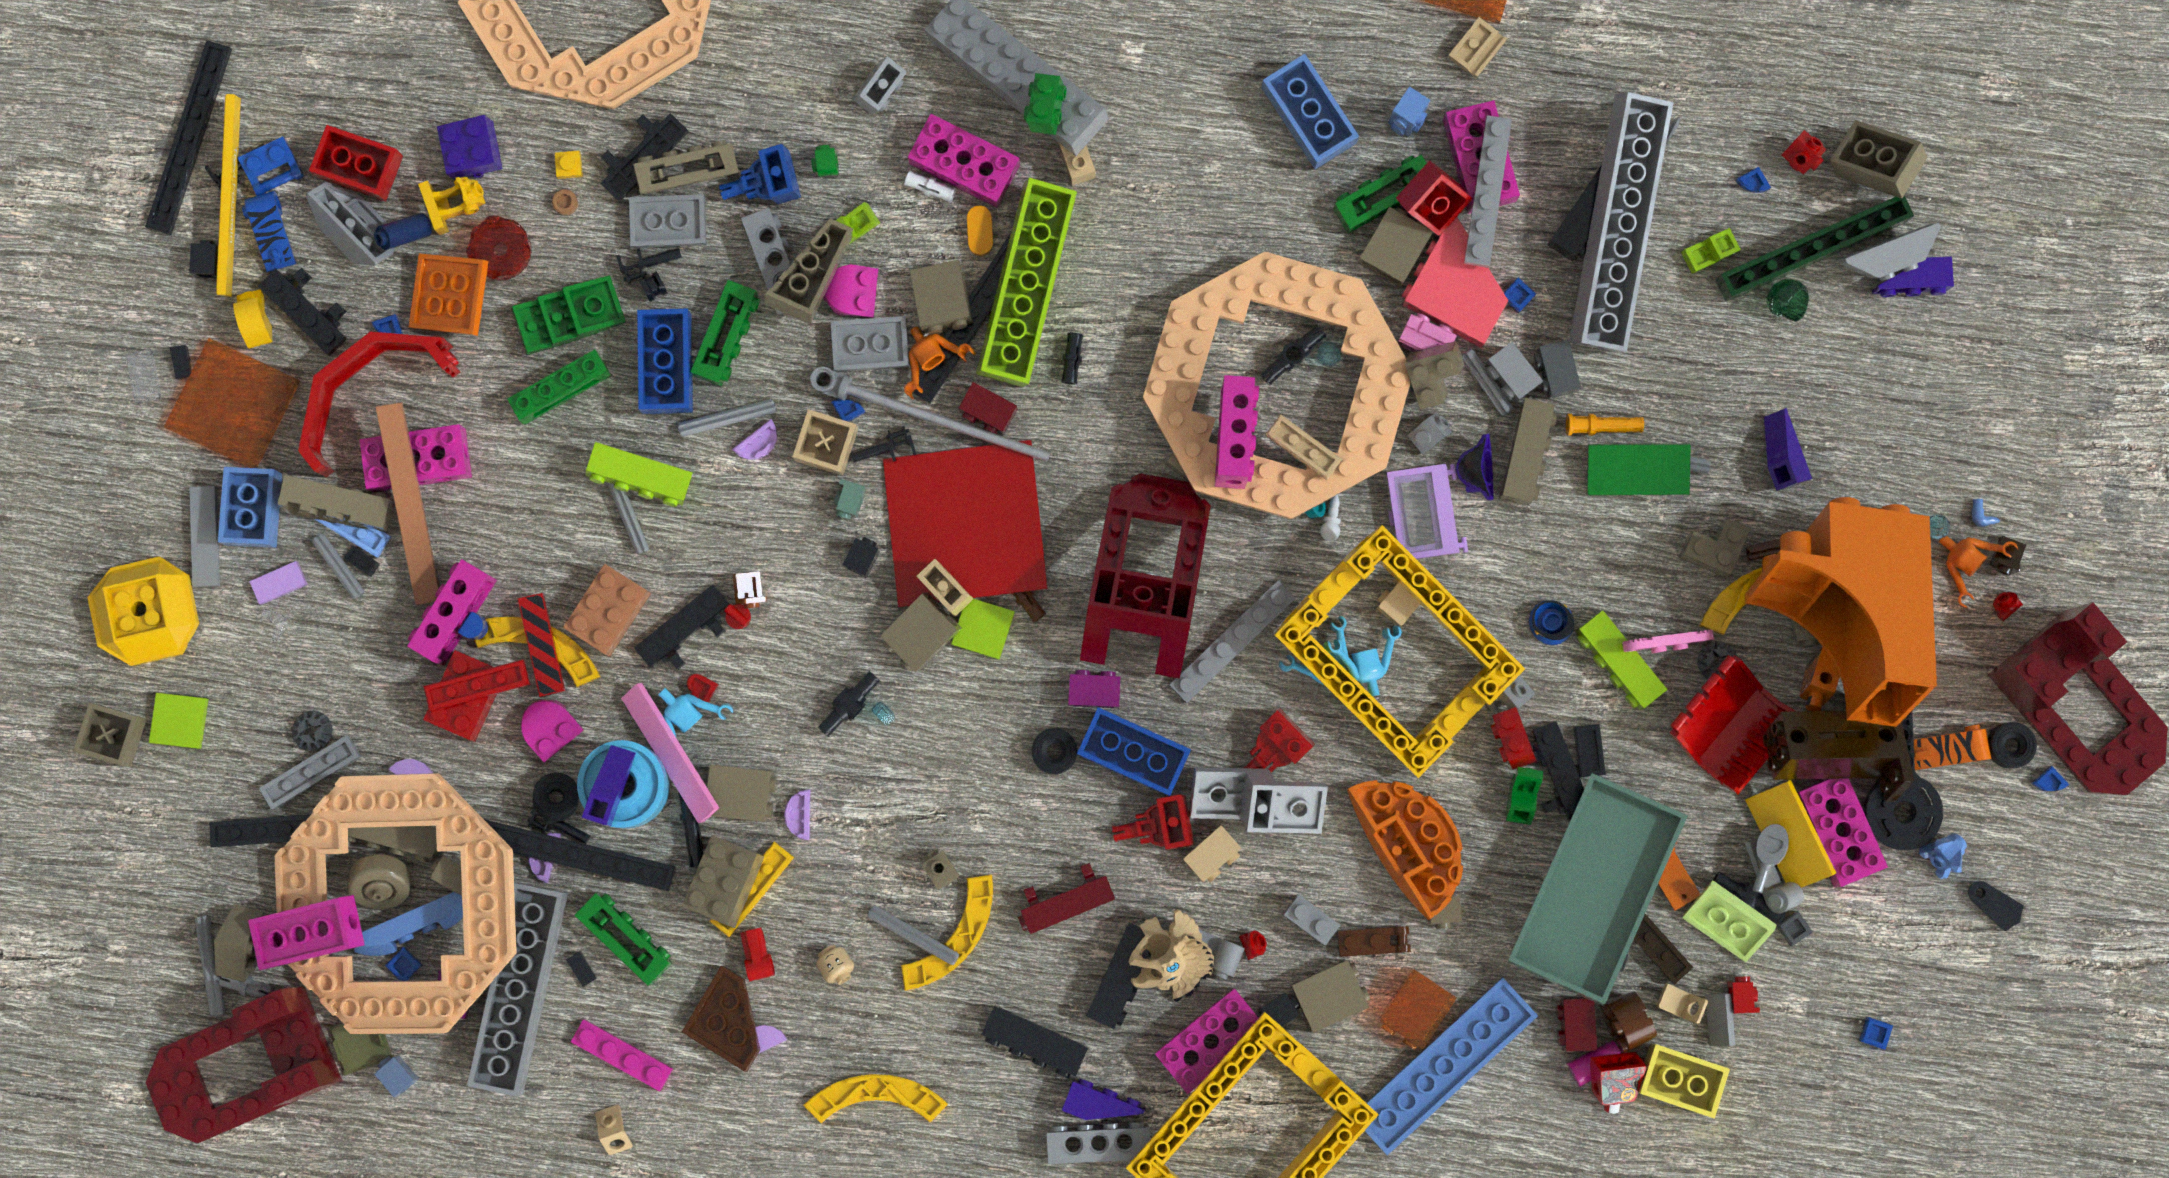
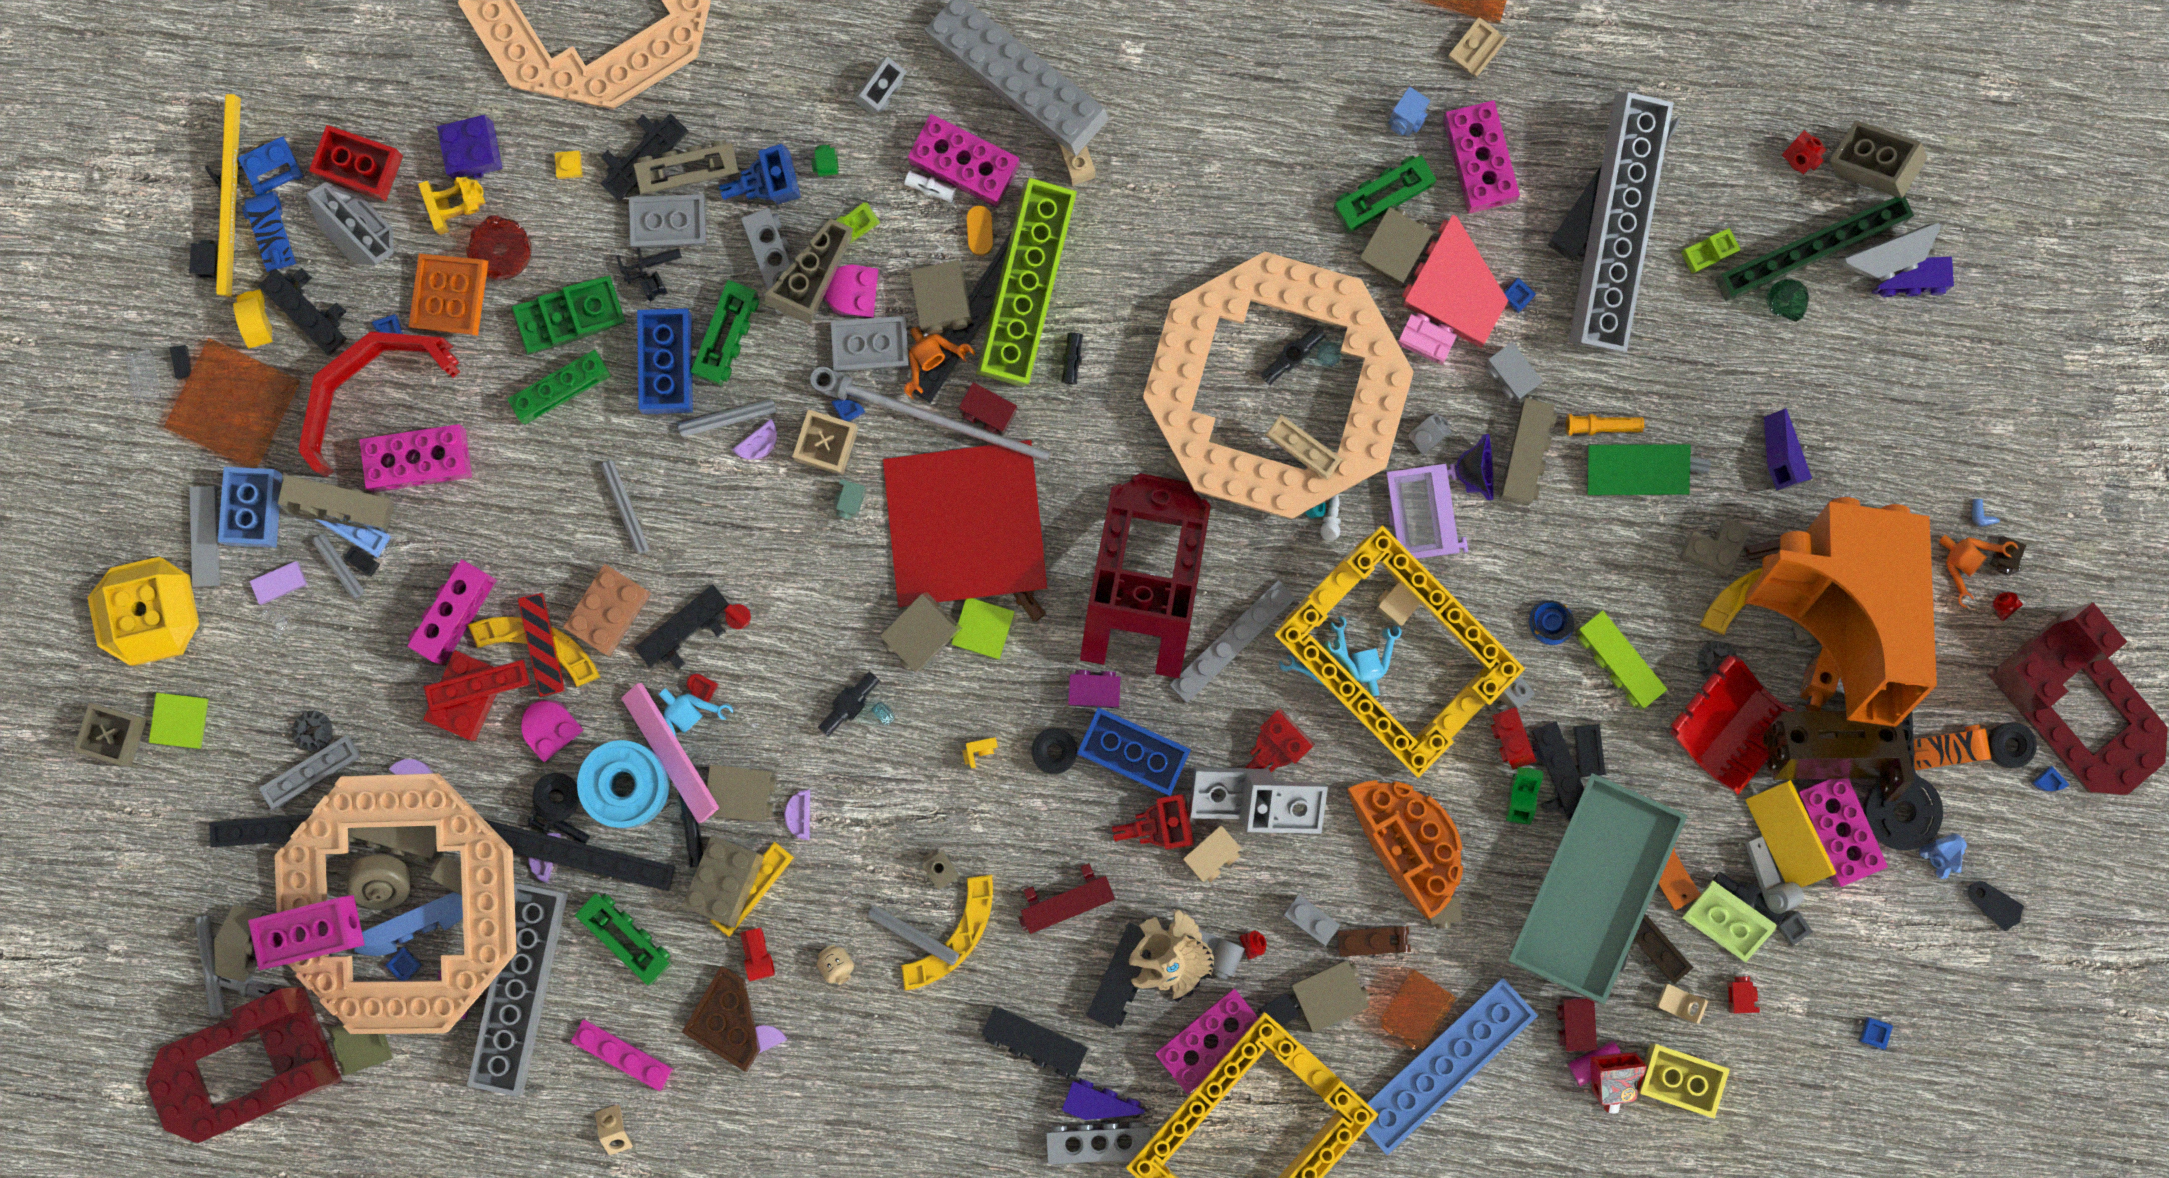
black tile [145,40,232,235] -> none
dark blue brick [374,213,432,250] -> none
sand blue brick [374,1056,419,1097] -> none
nougat tile [376,402,440,605] -> none
blue brick [458,611,488,640] -> none
medium nougat tile [552,189,578,216] -> none
black piece [566,951,597,987] -> none
dark purple slope [582,745,636,826] -> none
lime brick [586,442,693,507] -> none
bracket [733,571,767,609] -> none
yellow tile [803,1074,948,1123] -> none
black brick [842,537,880,578] -> none
black piece [851,426,917,463] -> none
tan brick [917,559,974,616] -> none
green brick [1024,73,1067,135] -> none
dark pink brick [1214,375,1259,489] -> none
medium blue brick [1261,54,1359,170] -> none
red brick [1396,160,1473,236] -> none
dark tan brick [1405,341,1464,410] -> none
light grey axle [1462,349,1513,416] -> none
light grey plate [1464,115,1512,268] -> none
dark grey brick [1534,340,1581,399] -> none
reddish brown brick [1600,991,1657,1053] -> none
bright pink plate [1622,630,1714,654] -> none
light grey tile [1705,994,1735,1046] -> none
blue tile [1735,167,1771,193] -> none
light grey piece [1752,824,1789,893] -> none
clear light blue tile [1930,514,1950,540] -> none
none -> yellow bracket [962,737,998,769]

